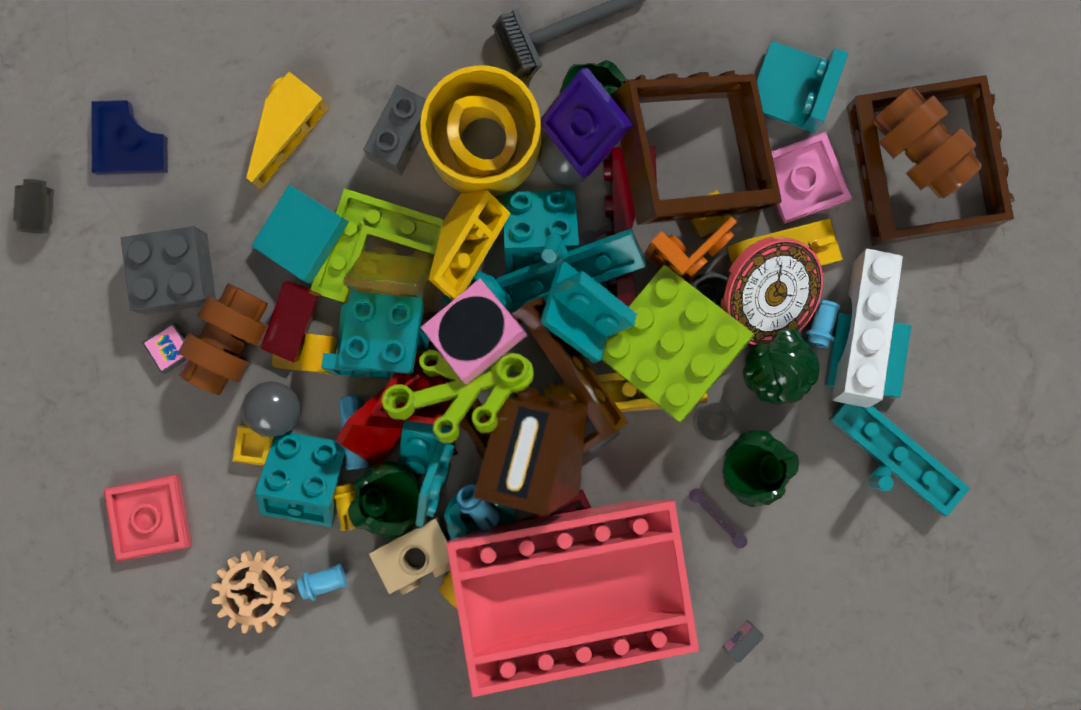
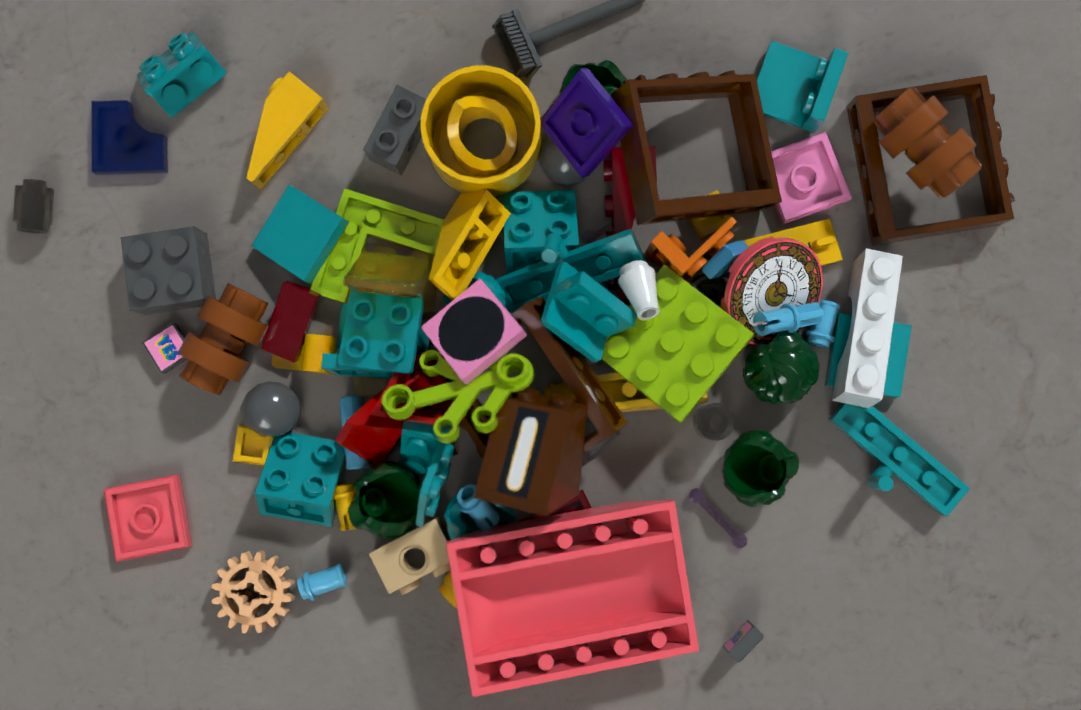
none -> teal bracket [137,31,227,118]
none -> white cone [618,260,660,320]
none -> dark azure tile [702,240,748,280]
none -> medium azure axle [753,302,825,336]

